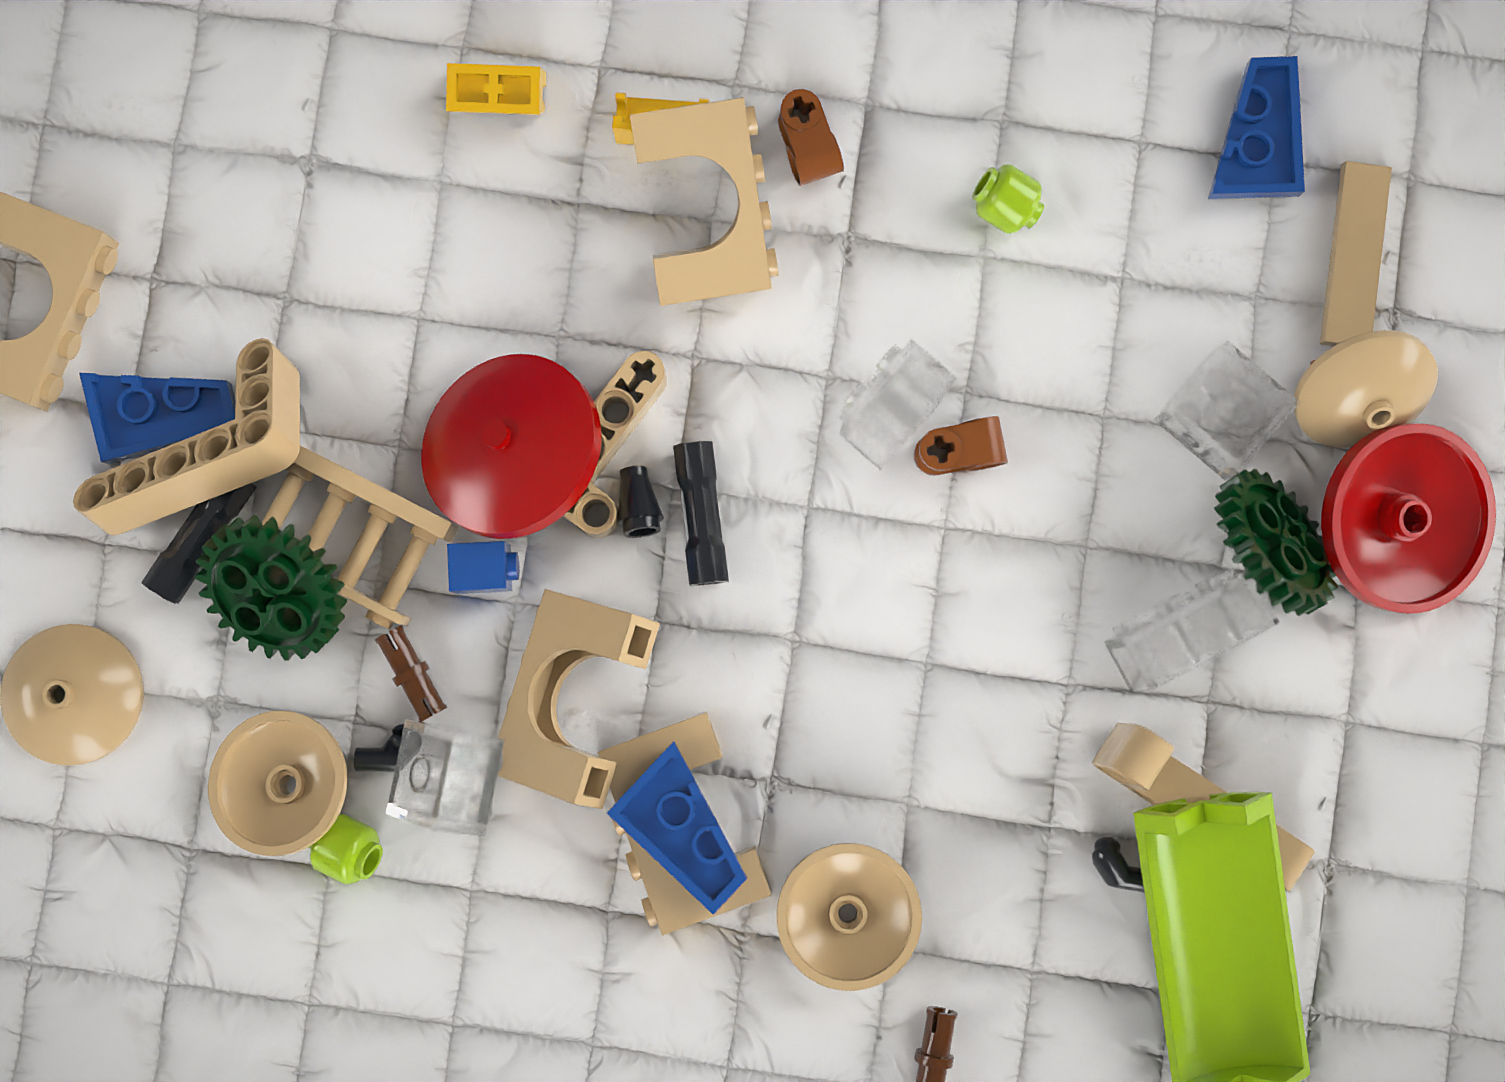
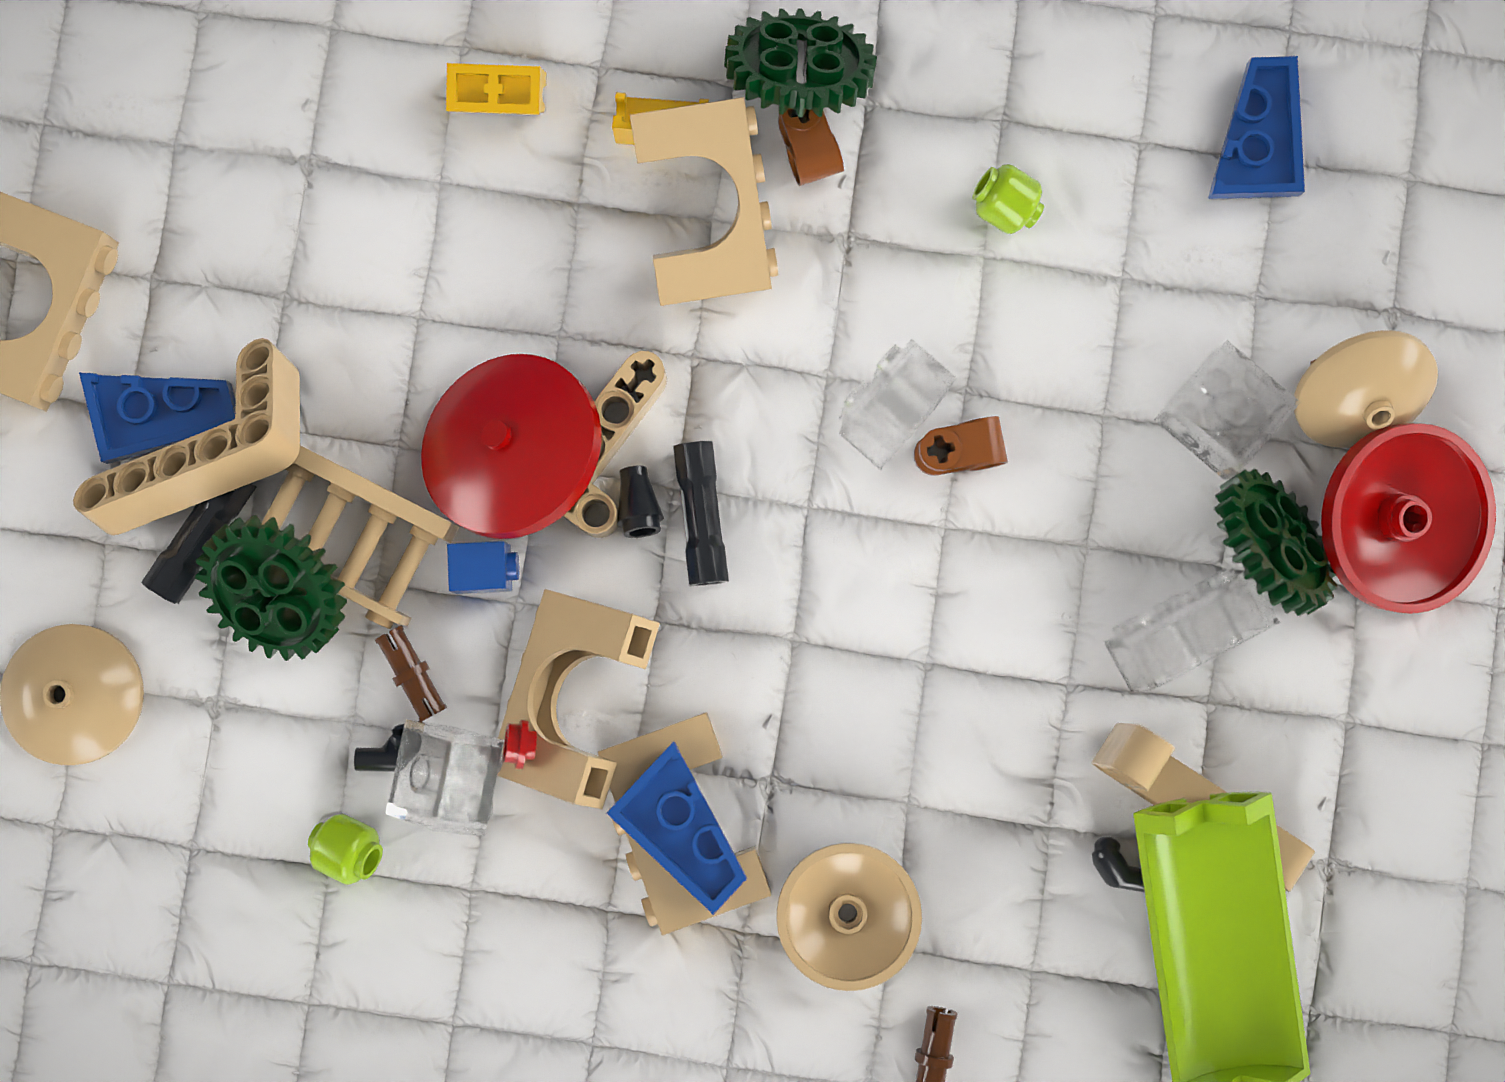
tan dish [208,710,347,856] -> none
tan tile [1320,161,1392,346] -> none
none -> red plate [503,720,537,769]
none -> dark green gear [724,8,877,117]

